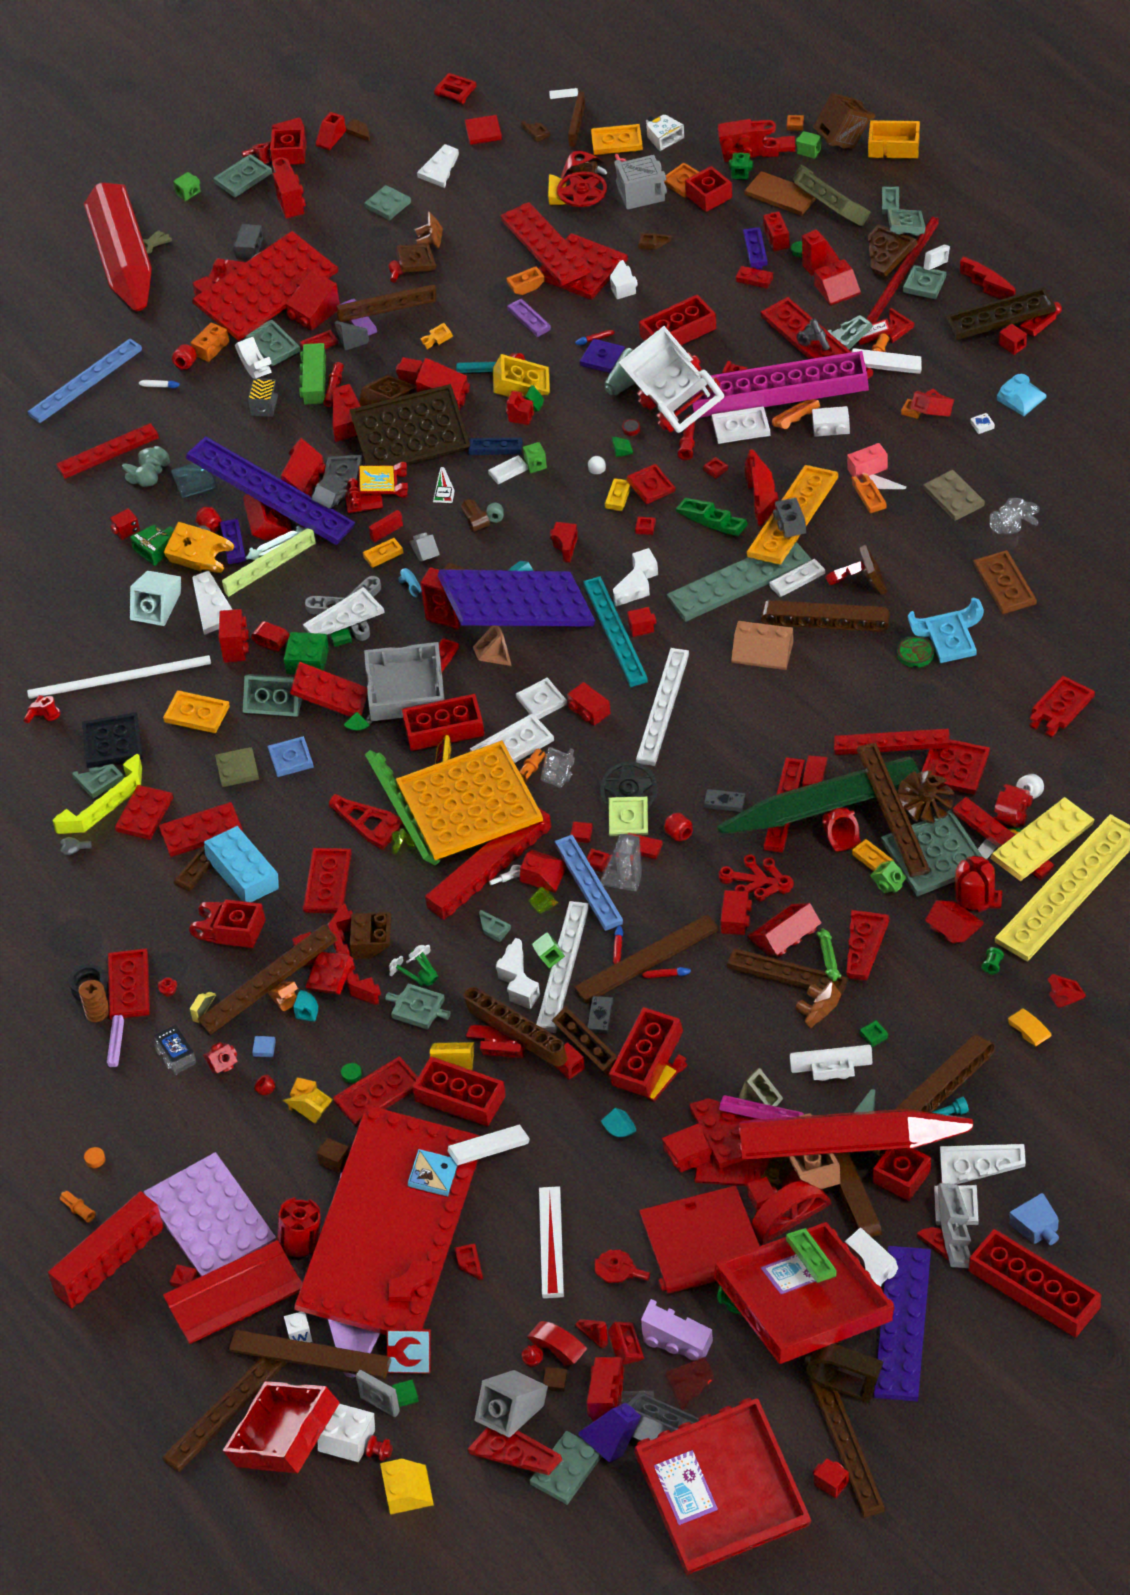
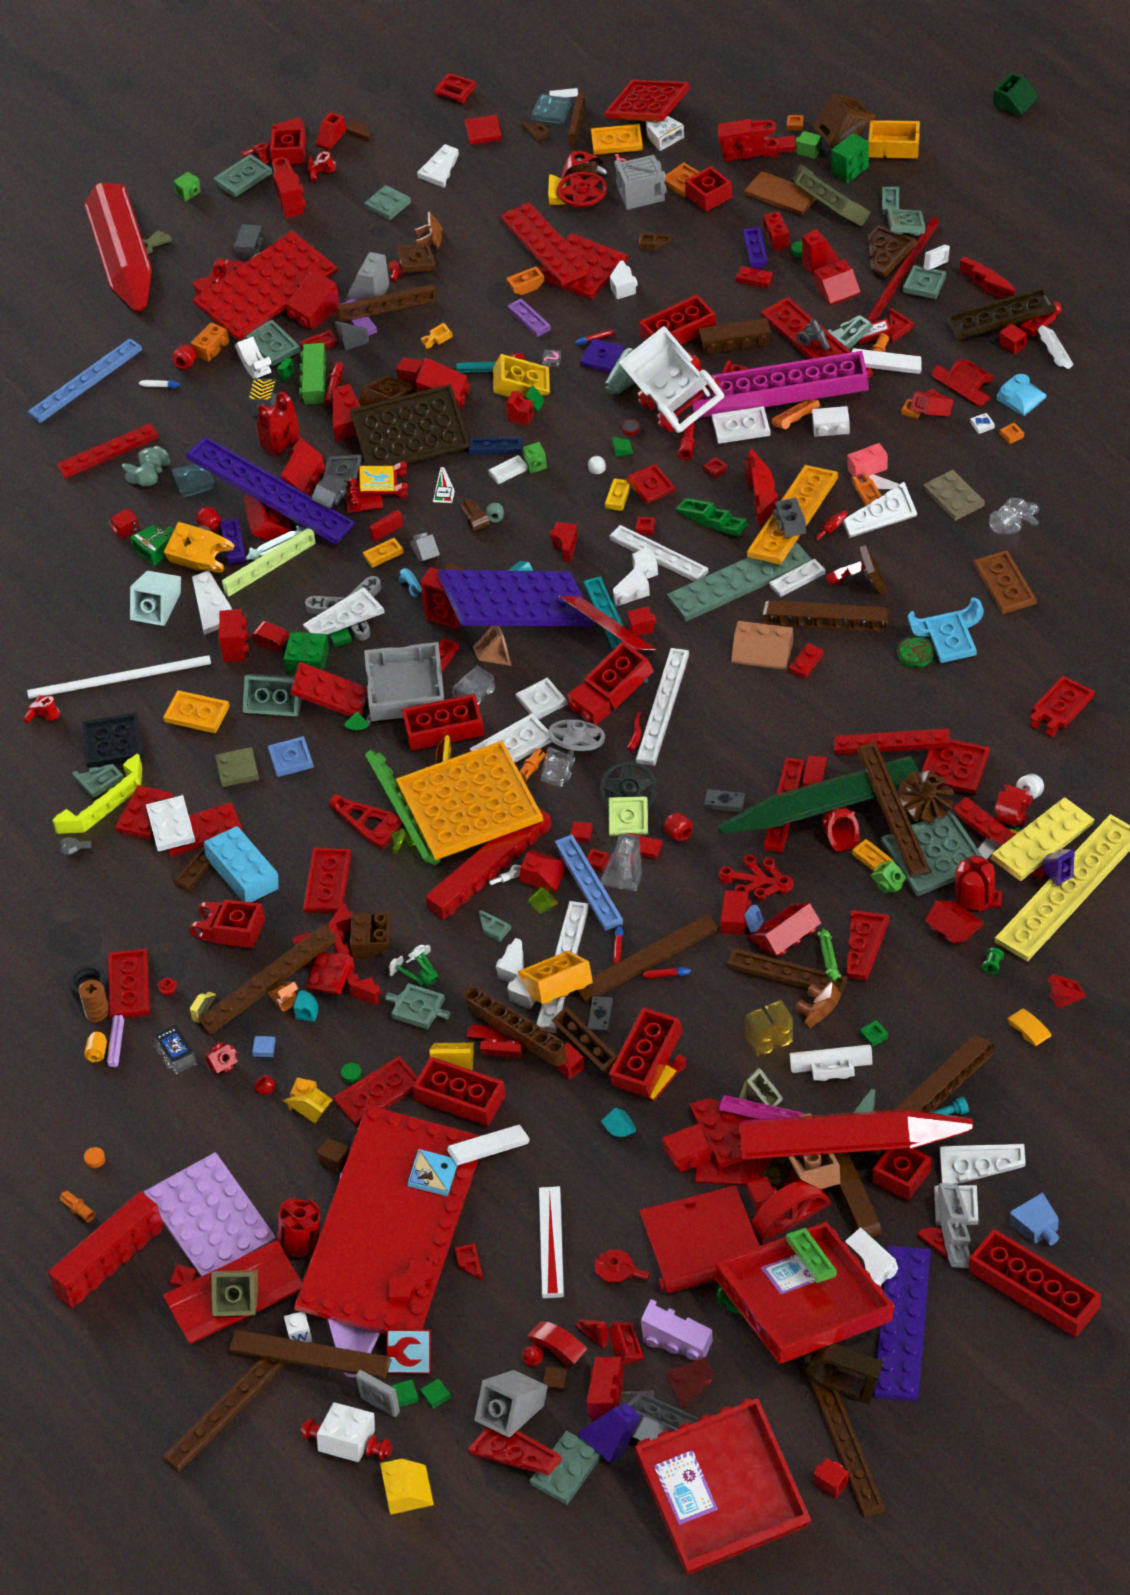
red tile [223,1381,340,1474] -> none
bright green brick [532,932,565,968] -> none
green brick [729,153,753,179] -> none
none -> light orange brick [84,1032,107,1062]
none -> white plate [146,795,195,851]
none -> olive slope [211,1270,259,1316]
none -> red brick [256,391,300,457]
none -> green tile [277,357,294,382]
none -> red piece [307,151,337,182]
none -> light grey slope [346,252,389,301]
none -> green tile [420,1379,451,1409]
none -> clear brick [452,666,495,704]
none -> light orange slope [518,951,593,1004]
none -> clear light blue plate [531,94,572,124]
none -> clear tile [542,350,562,367]
none -> light grey wheel [548,720,605,751]
none -> red sticker [559,596,657,650]
none -> red brick [584,641,654,710]
none -> red plate [604,80,690,122]
none -> white tile [610,525,708,582]
none -> red animal [627,712,642,752]
none -> reddish brown brick [699,318,771,355]
none -> medium blue tile [744,905,764,932]
none -> clear yellow piece [745,1000,793,1056]
none -> red plate [789,643,824,679]
none -> red hand [815,510,848,540]
none -> green brick [831,133,869,184]
none -> white wing [843,482,917,538]
none -> red plate [932,360,995,407]
none -> dark green slope [993,72,1038,116]
none -> orange tile [999,423,1024,444]
none -> white plate [1038,325,1073,369]
none -> dark purple slope [1043,849,1075,886]

